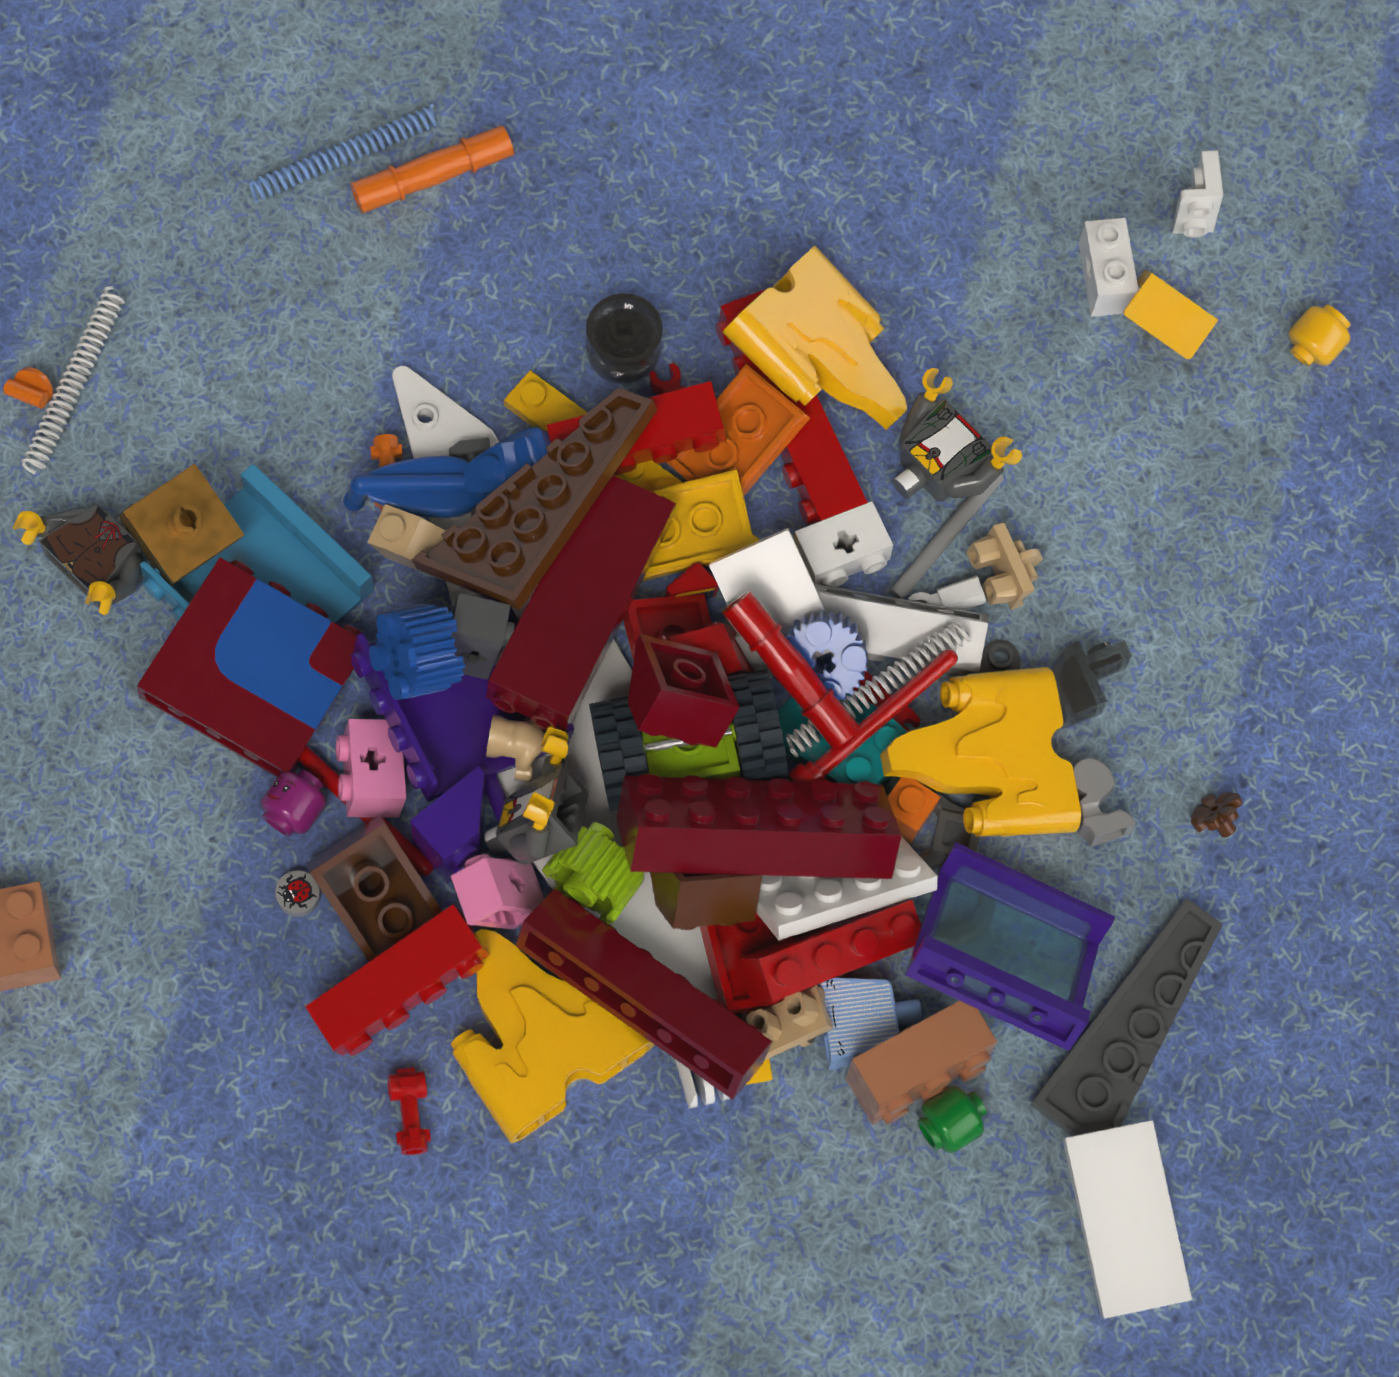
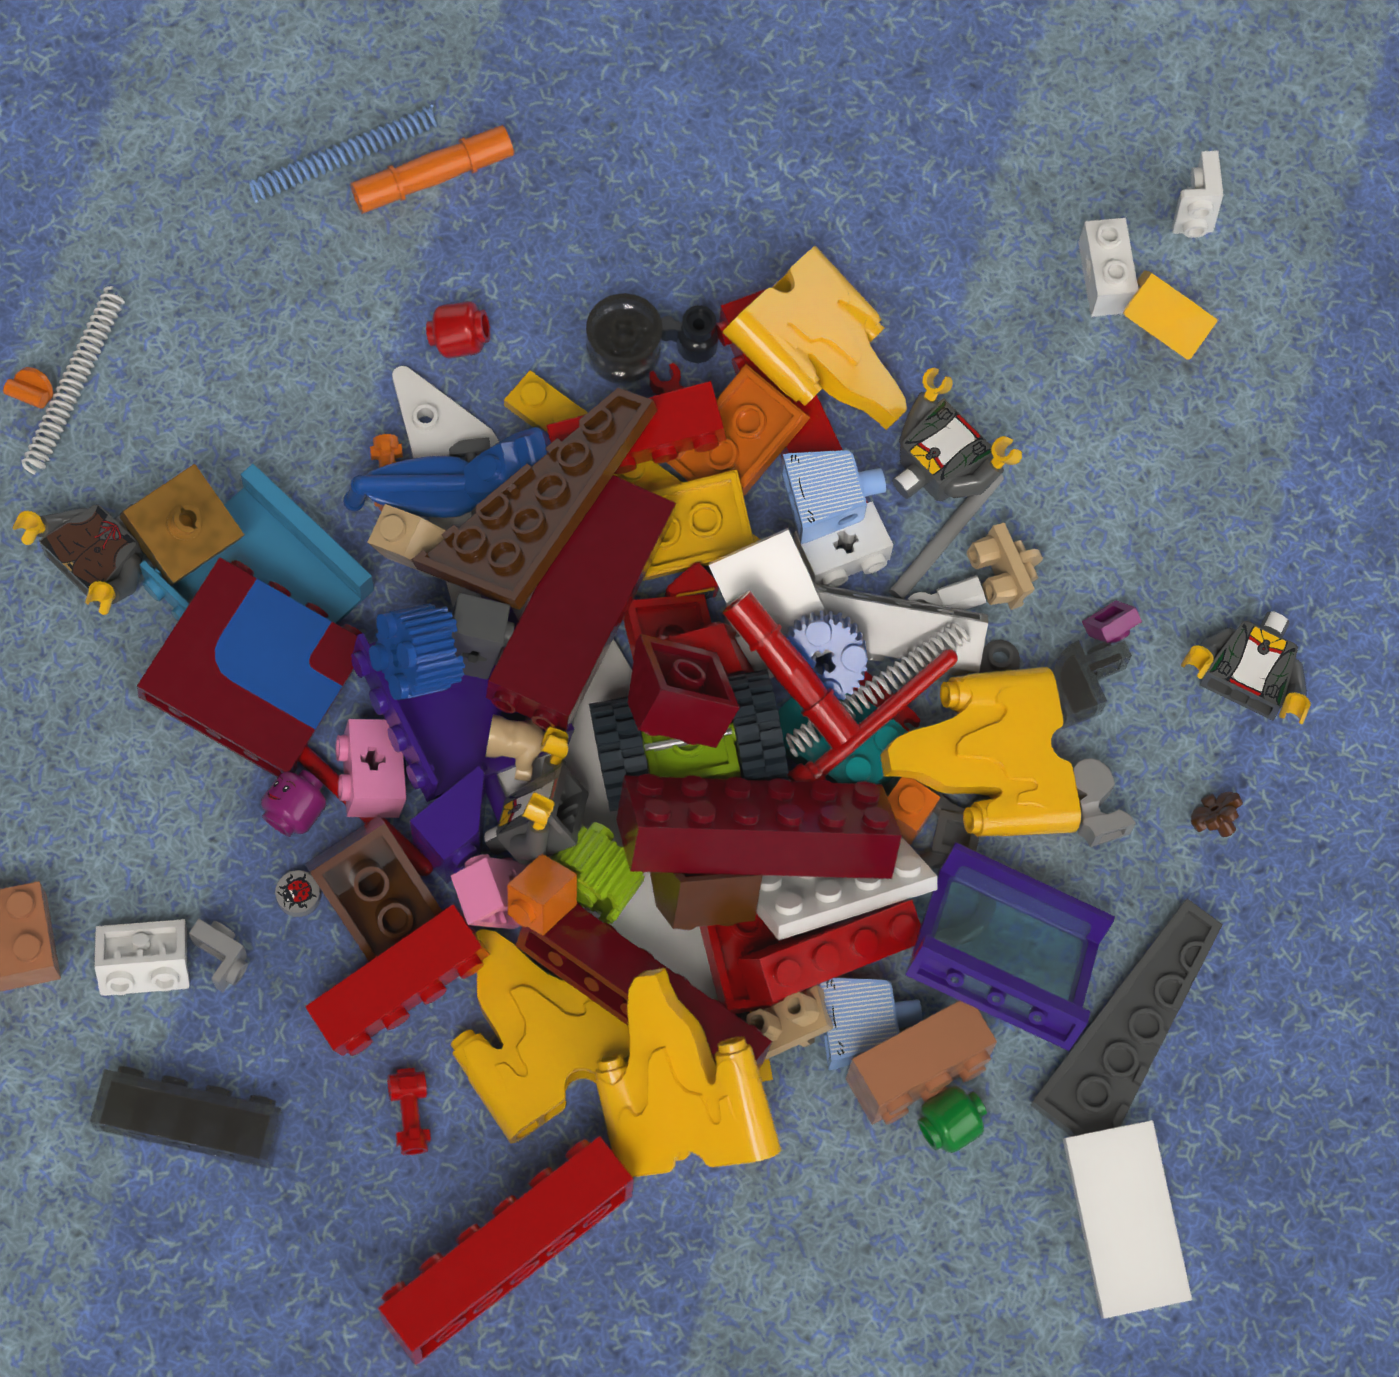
yellow head [1288,304,1351,367] -> none
none -> clear smoke brick [90,1066,284,1169]
none -> white bracket [94,919,189,996]
none -> light grey bracket [189,919,248,993]
none -> red brick [378,1136,634,1365]
none -> red head [426,301,491,358]
none -> orange brick [507,854,577,936]
none -> yellow rock [595,968,781,1177]
none -> black piece [658,305,719,363]
none -> light blue torso [781,450,886,544]
none -> magenta plate [1082,600,1142,644]
none -> torso [1181,611,1311,724]

